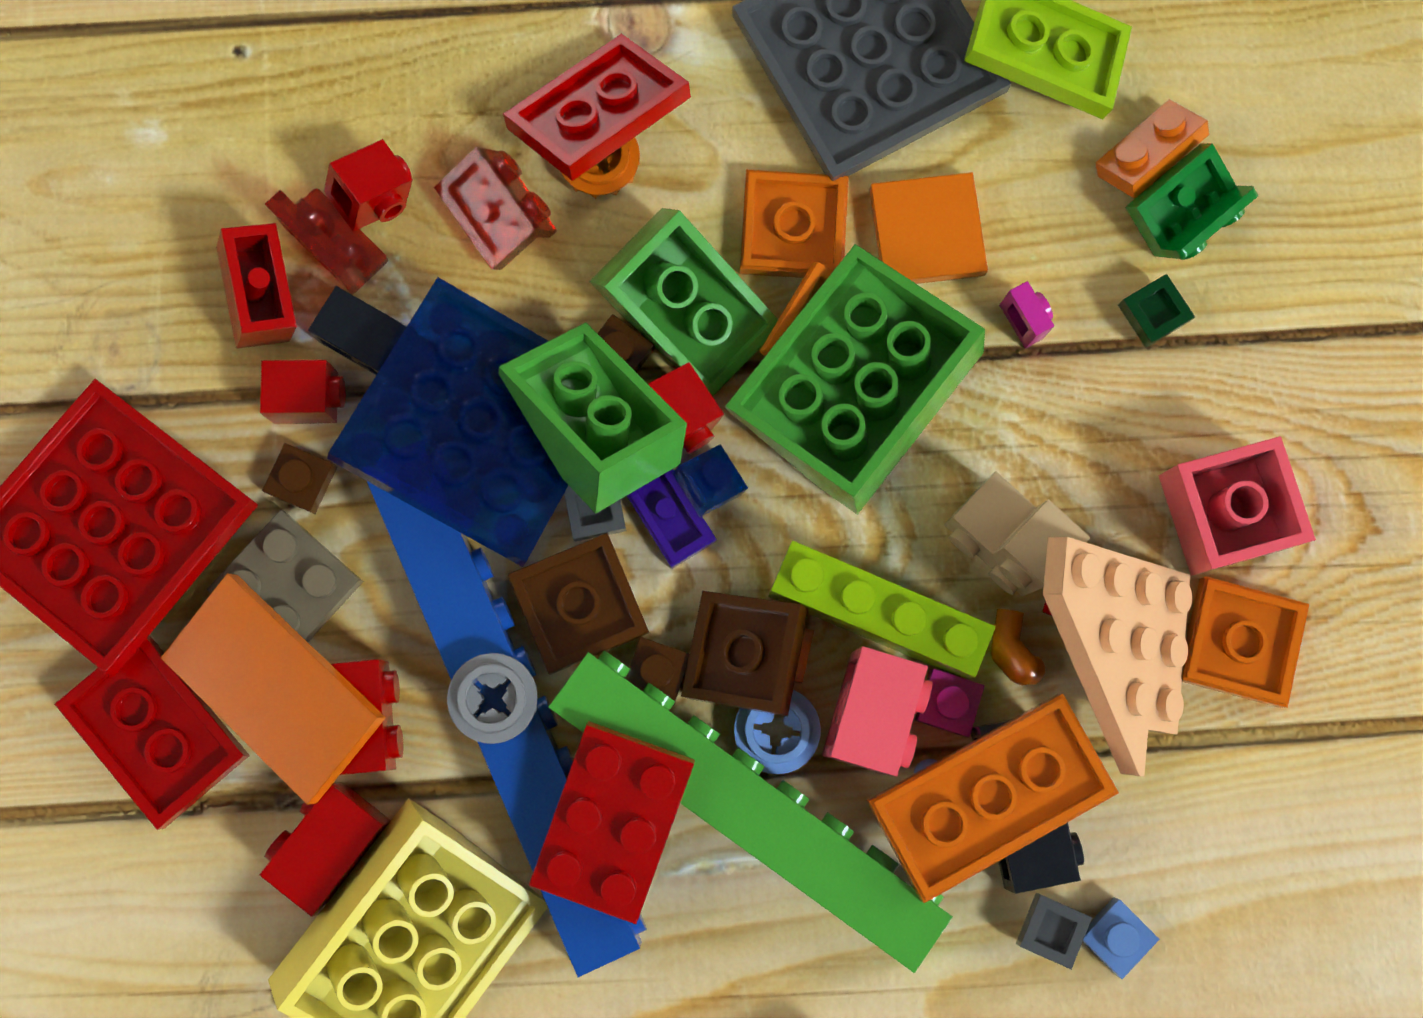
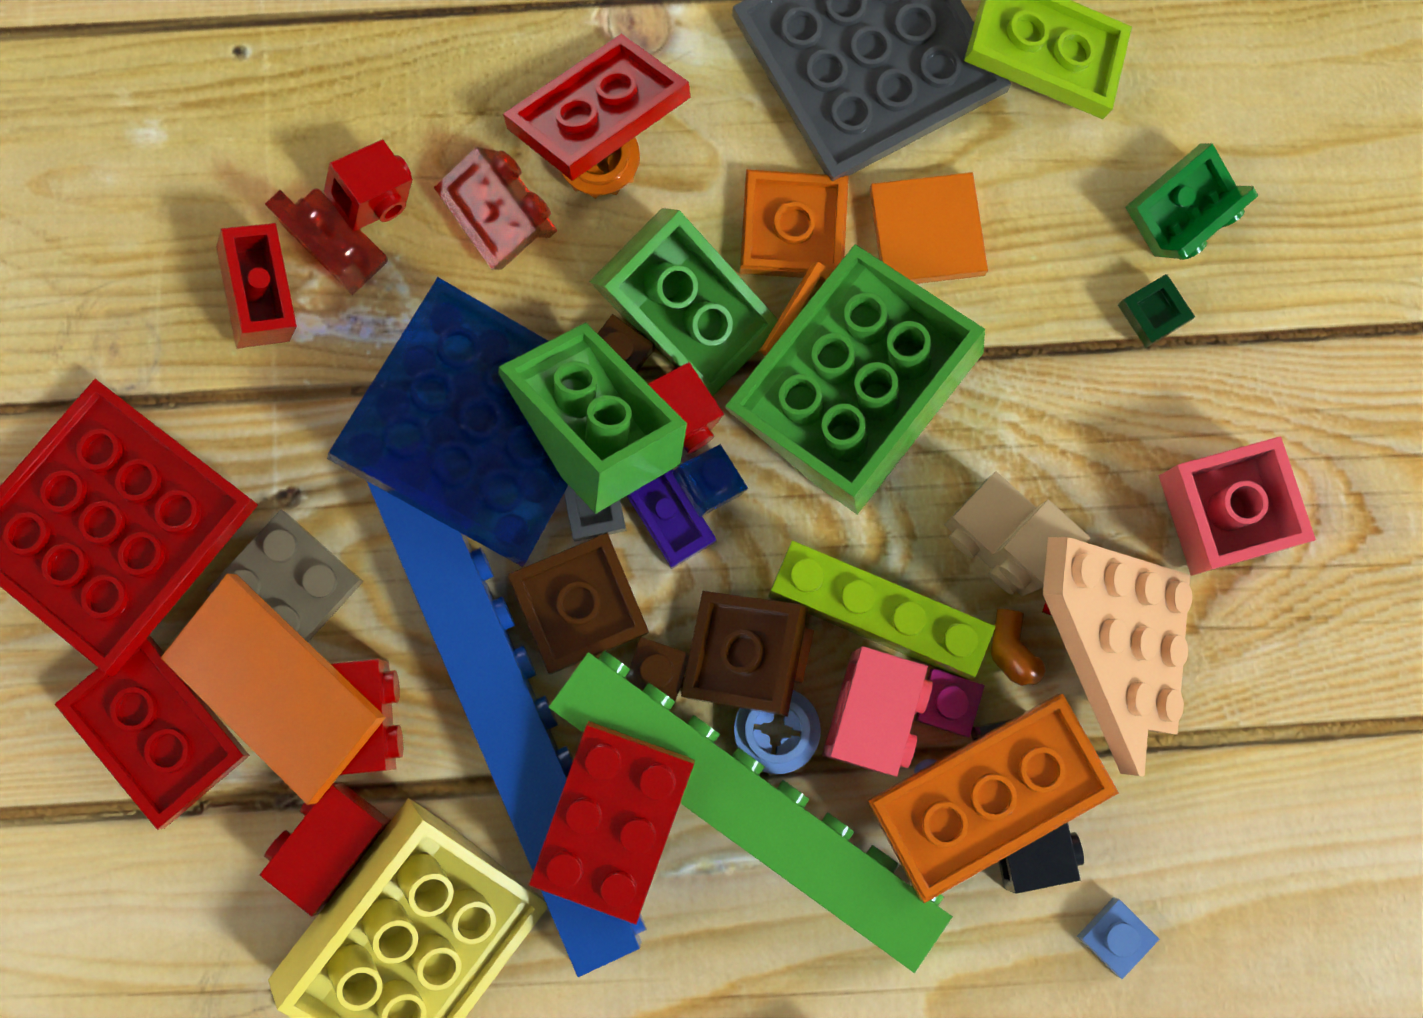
red brick [260,360,346,424] -> none
reddish brown plate [262,443,337,515] -> none
black piece [308,286,459,405] -> none
light grey gear [447,653,537,744] -> none
dark pink plate [999,281,1054,349] -> none
dark grey plate [1016,893,1092,970] -> none
orange plate [1095,99,1209,199] -> none
orange tile [1182,576,1309,708] -> none

